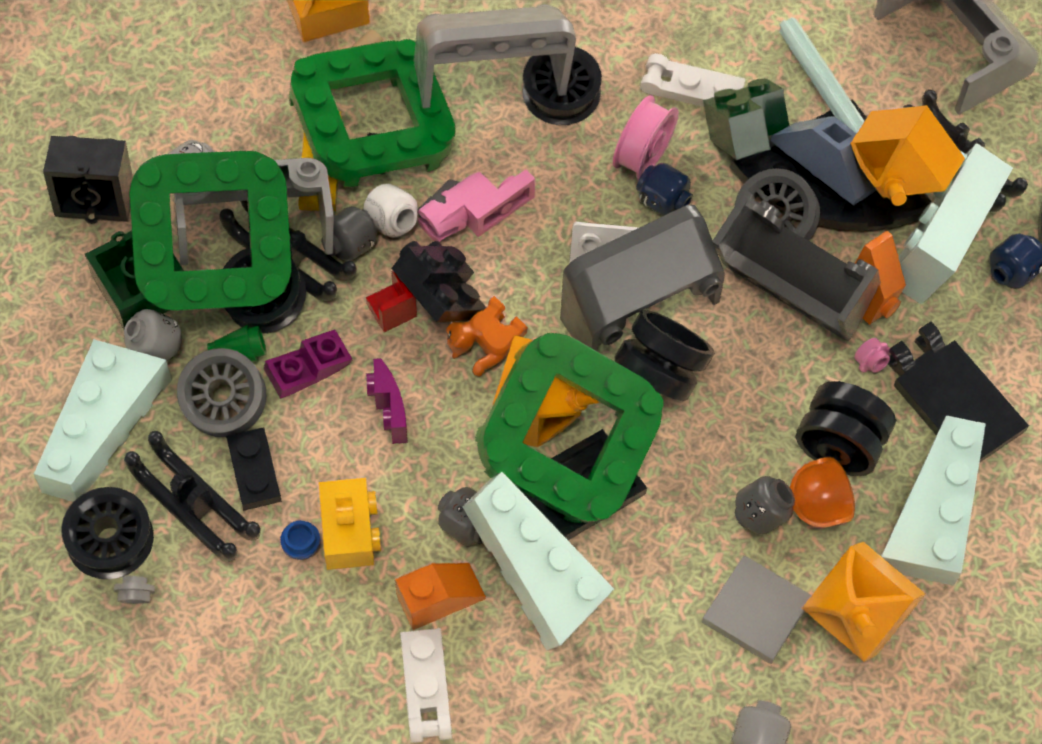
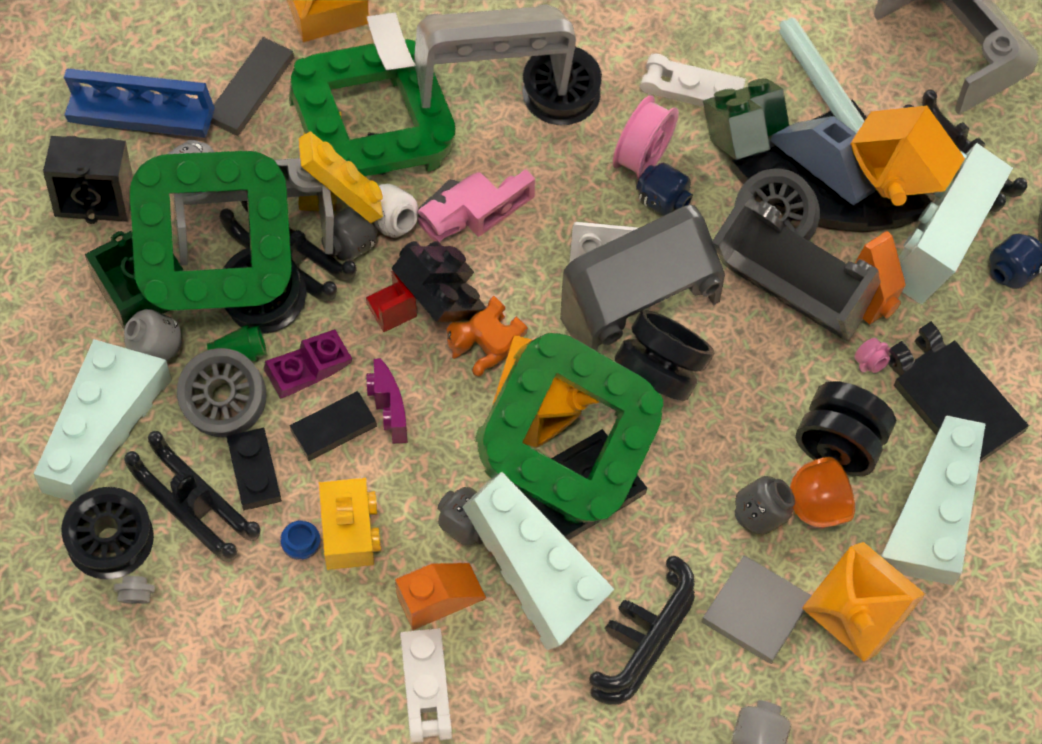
none -> blue fence [64,68,215,138]
none -> dark grey tile [210,37,294,136]
none -> black tile [290,391,377,461]
none -> yellow plate [298,131,383,223]
none -> white sticker [367,12,416,70]
none -> black piece [589,555,695,705]

